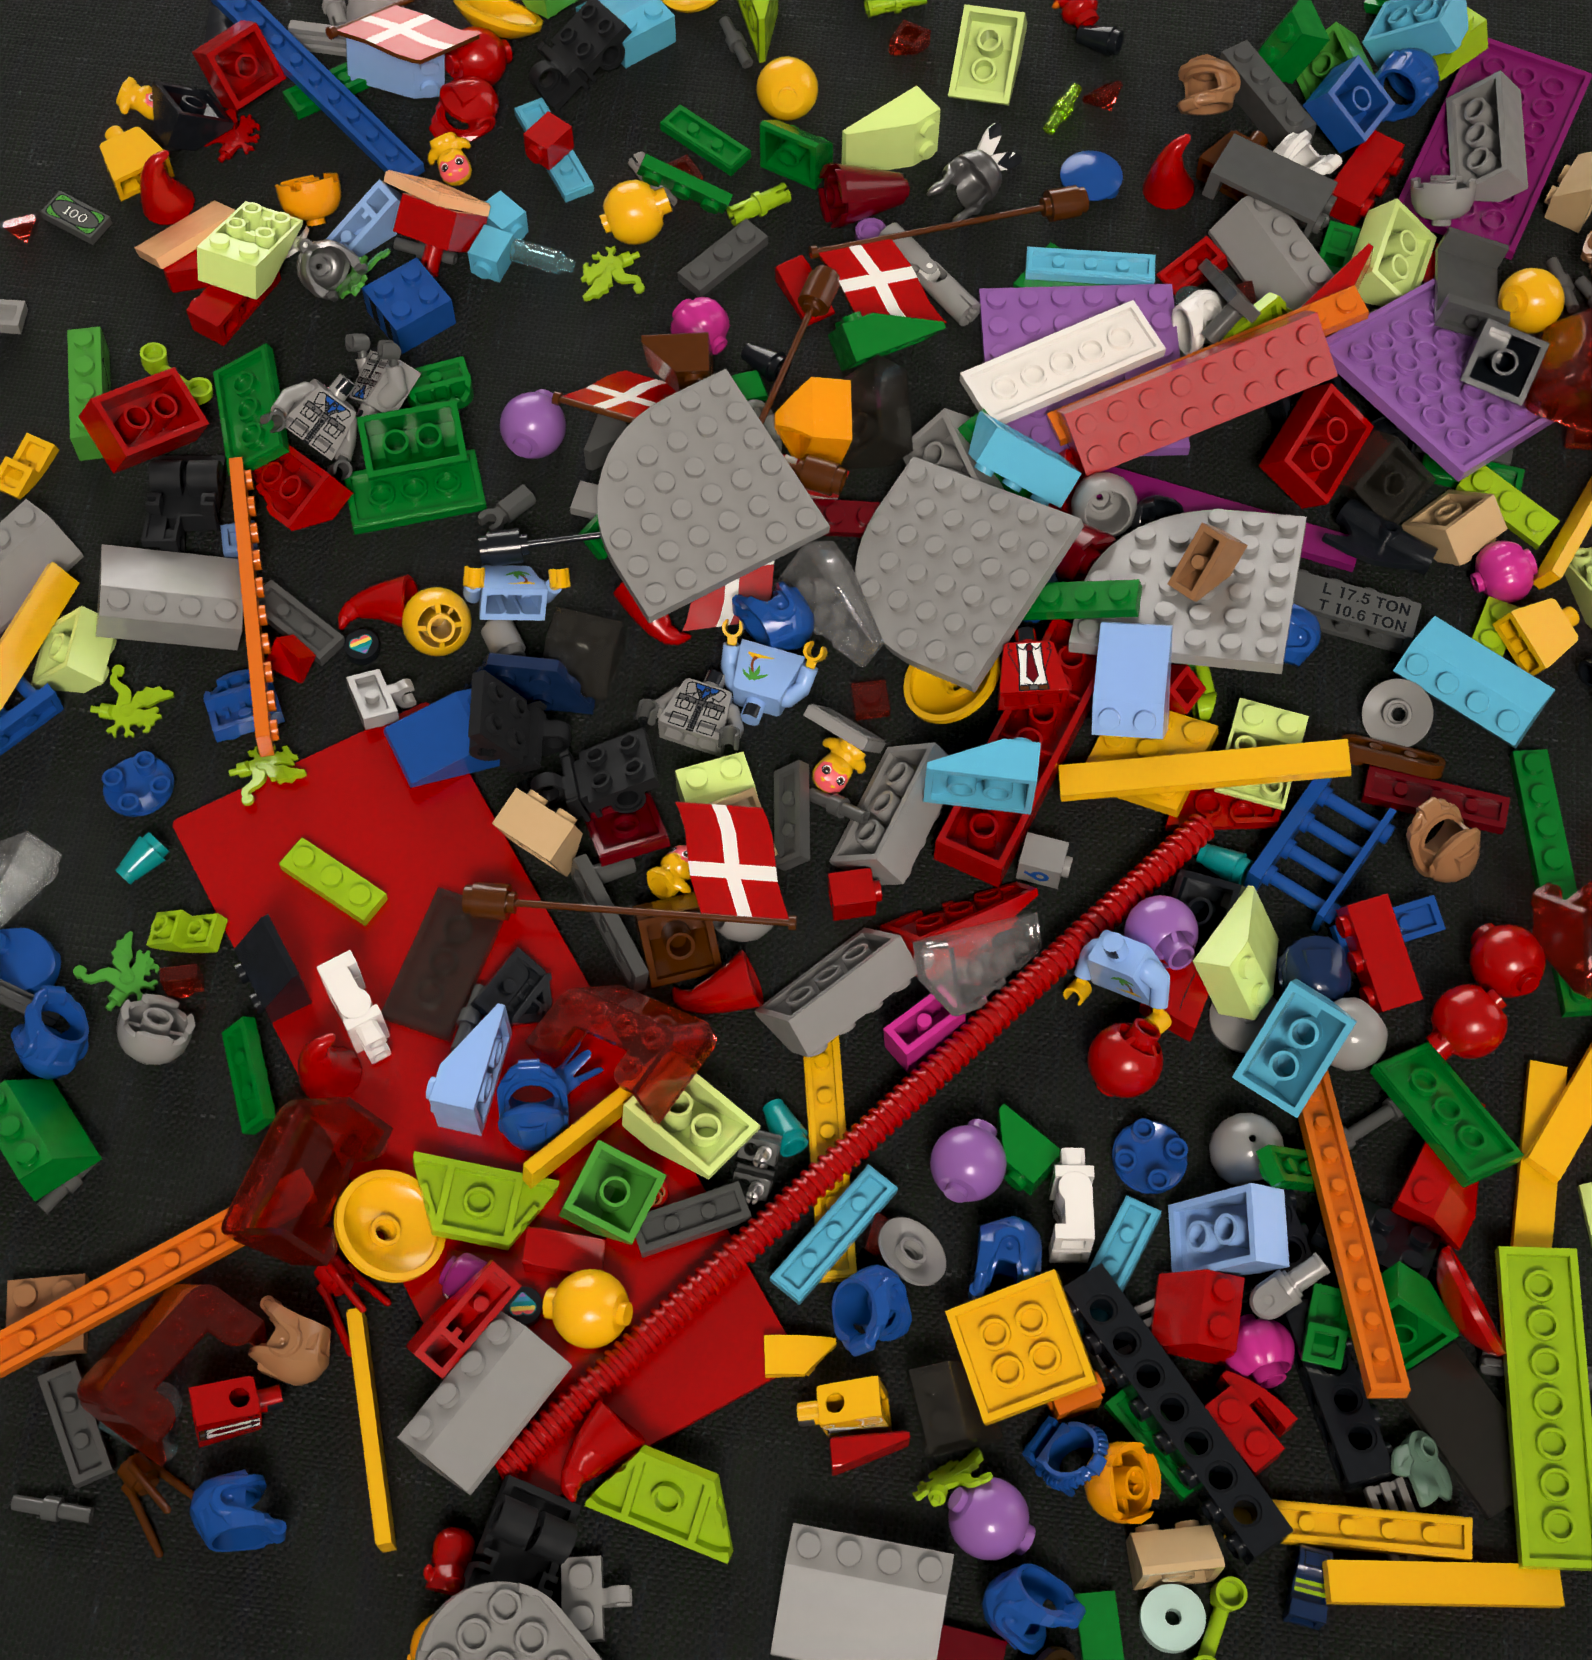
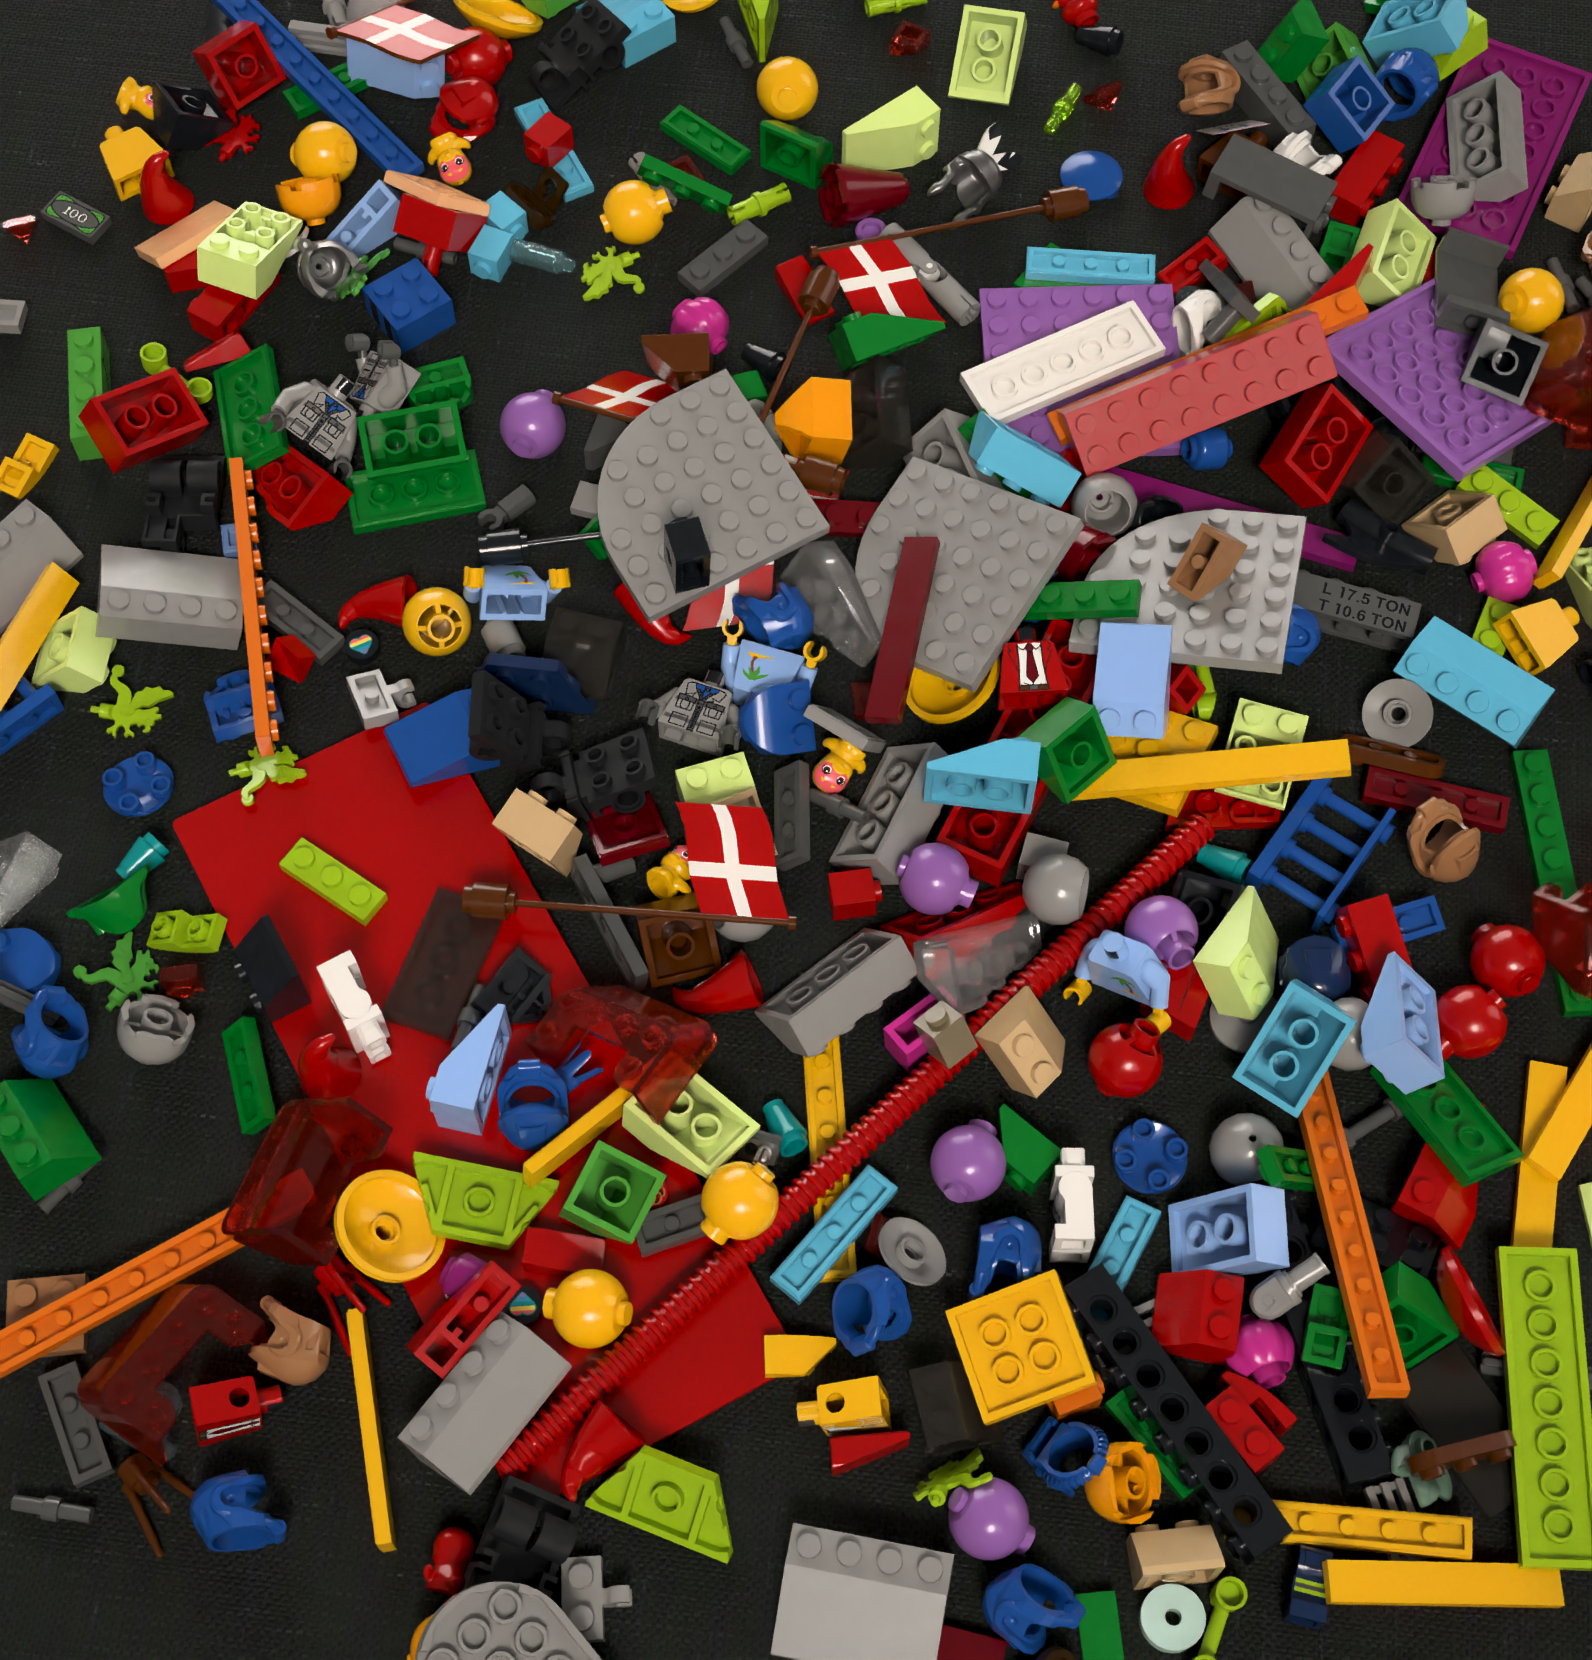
none -> green hat [66,863,150,936]
none -> red slope [183,329,252,372]
none -> yellow brick [290,121,357,183]
none -> dark brown bracket [505,166,569,230]
none -> black brick [664,516,711,594]
none -> yellow brick [699,1161,779,1245]
none -> blue slope [738,680,816,755]
none -> dark red tile [864,537,940,724]
none -> medium lavender brick [895,842,979,915]
none -> dark tan brick [913,1000,978,1069]
none -> tan slope [974,985,1065,1098]
none -> green slope [1017,696,1117,804]
none -> light grey helmet [1022,853,1089,925]
none -> blue head [1180,427,1233,470]
none -> white sticker [1195,120,1271,135]
none -> light blue slope [1360,951,1445,1095]
none -> reddish brown plate [1405,1430,1518,1482]

